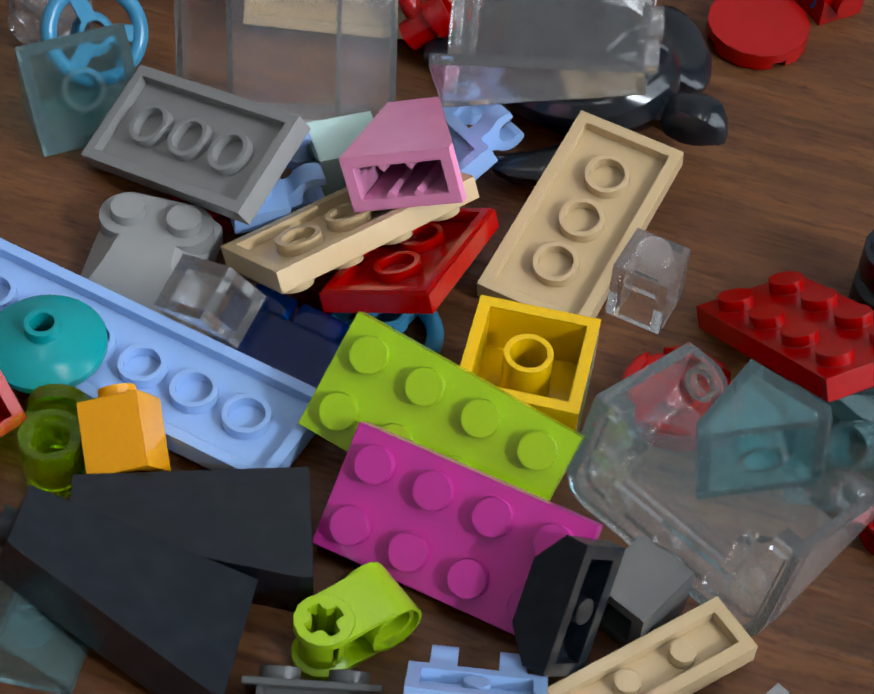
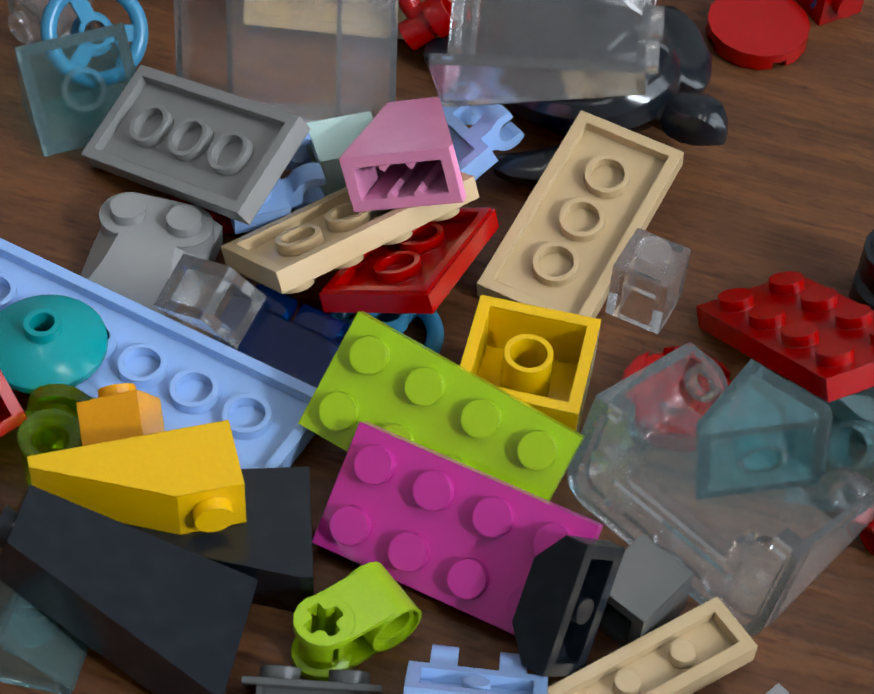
none -> yellow slope [27,420,247,535]

